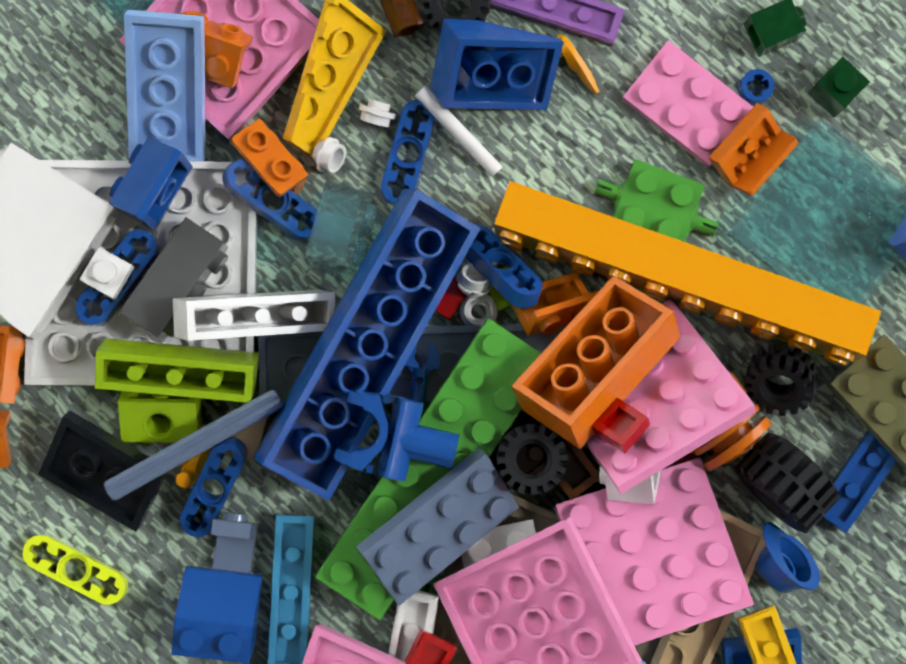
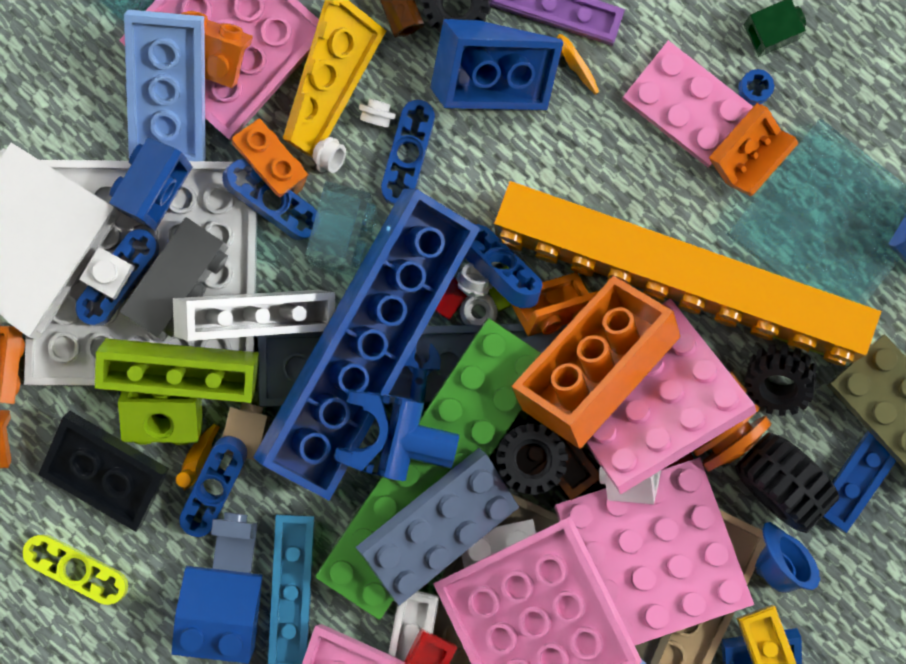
sand blue axle [104,390,283,500] -> none
white bar [415,86,503,176] -> none
red plate [592,397,650,454] -> none
bright green plate [594,159,719,242] -> none
dark green brick [808,56,870,118] -> none

